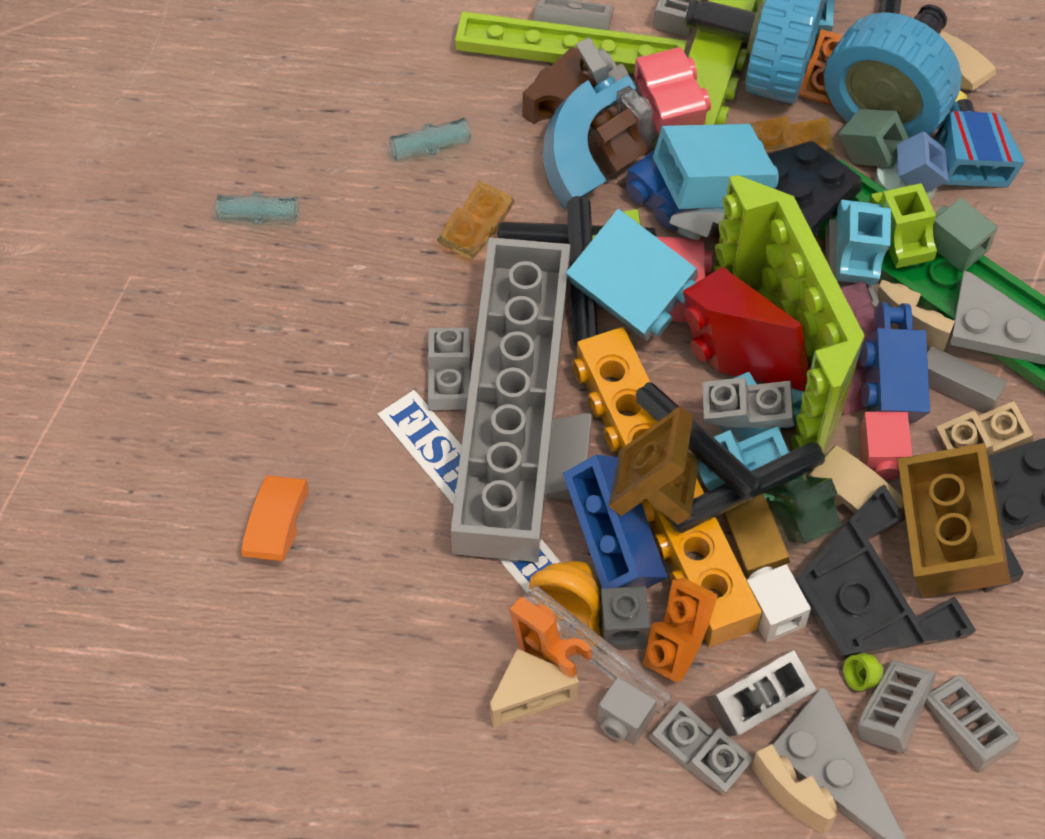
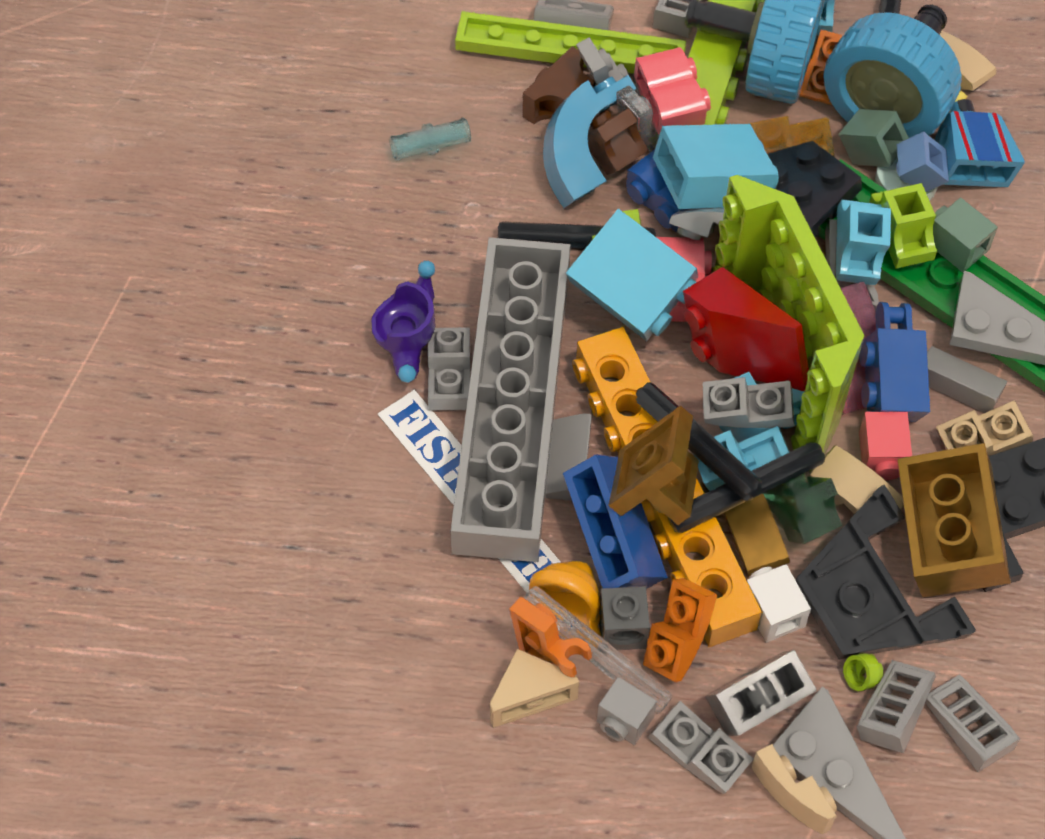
clear light blue pin [215,192,299,224] -> none
orange slope [241,475,309,561] -> none
clear yellow slope [437,180,515,260] -> none
black axle [567,196,598,348] -> none
tan slope [877,280,955,351] -> none
none -> dark purple piece [371,260,436,383]

